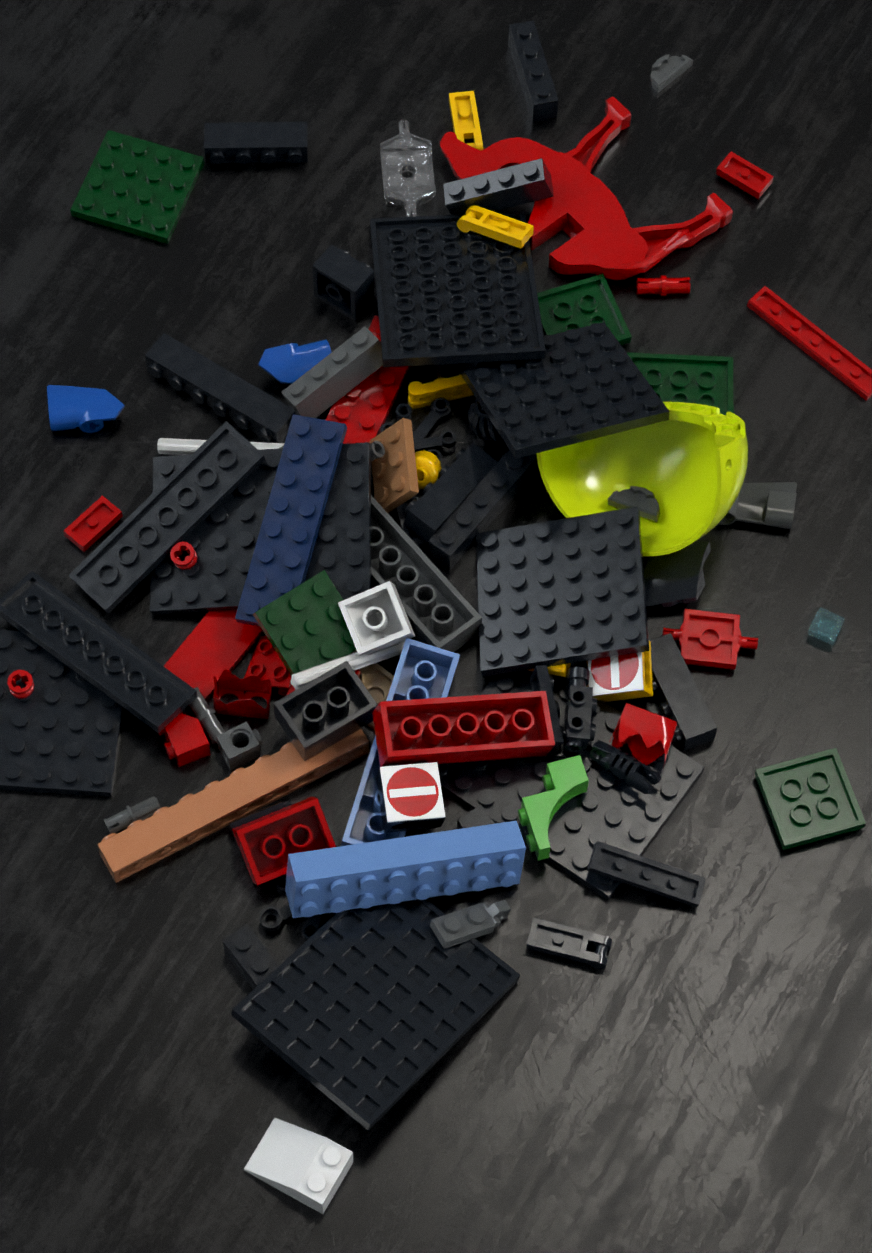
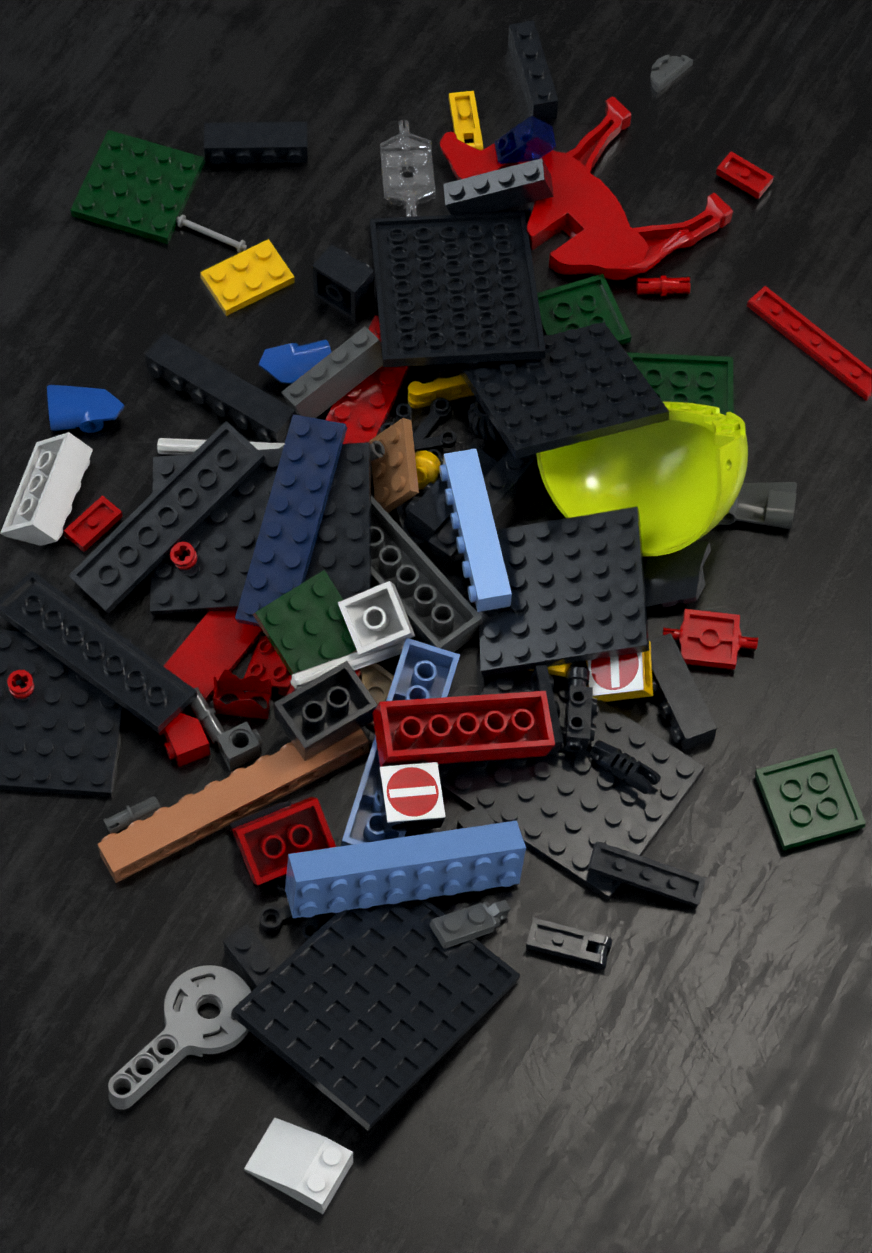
yellow plate [457,205,534,248] -> none
bright green arch [518,755,589,861] -> none
dark grey tile [608,486,660,522] -> none
red piece [609,703,677,767] -> none
clear light blue plate [808,607,845,645] -> none
none -> white slope [0,432,93,546]
none -> light grey beam [108,965,251,1109]
none -> light grey axle [176,215,247,253]
none -> yellow plate [200,239,295,316]
none -> light blue brick [439,449,512,612]
none -> clear blue slope [494,116,556,164]

